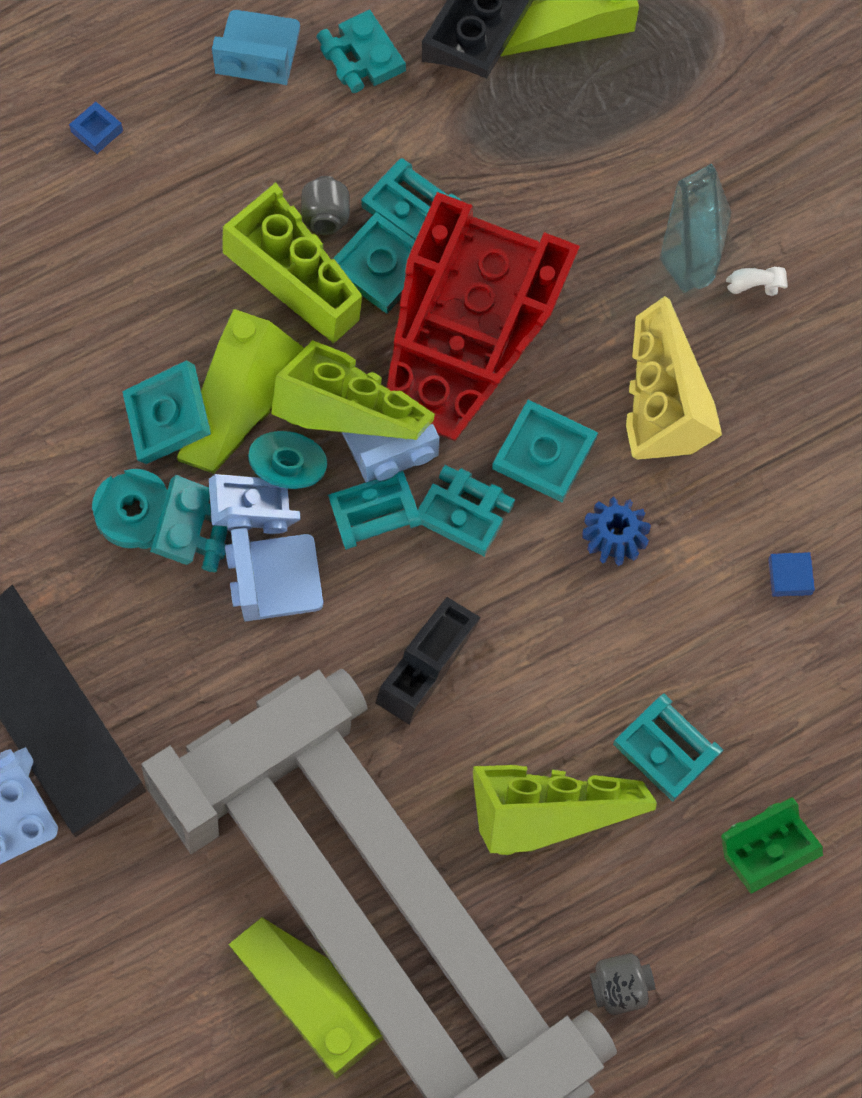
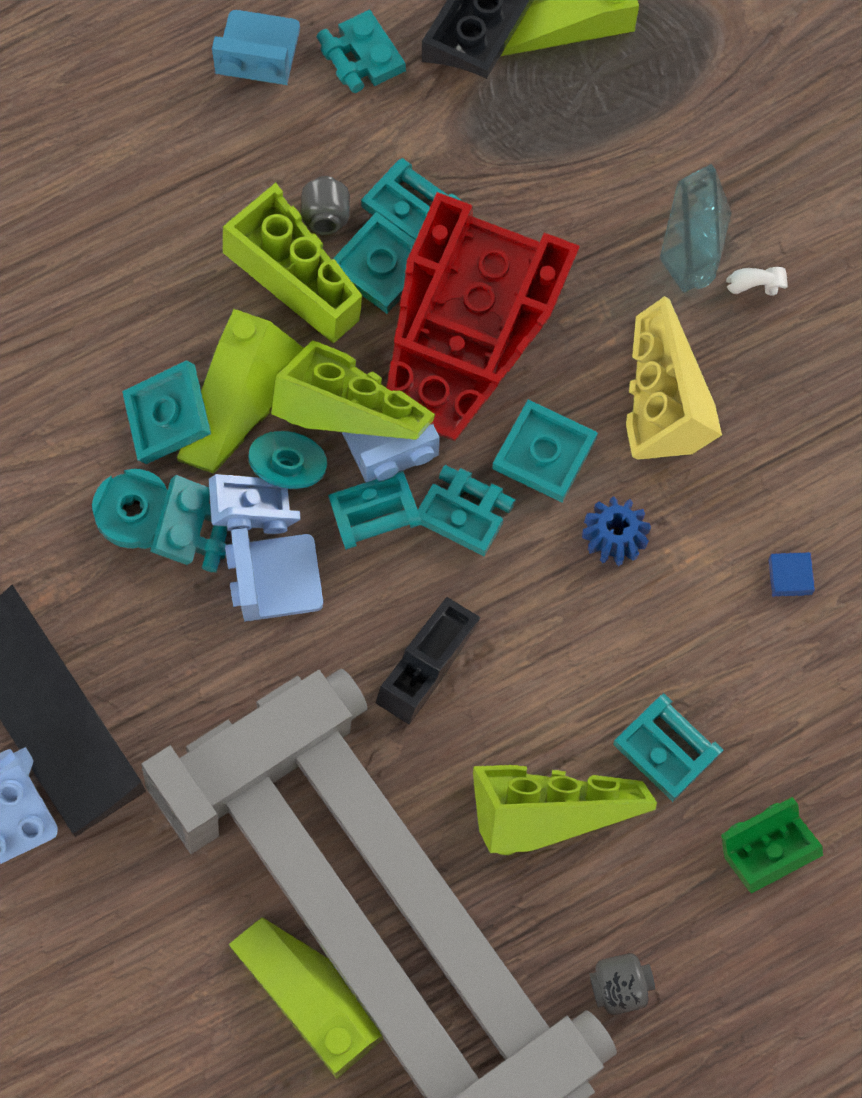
blue tile [69,101,123,154] -> none

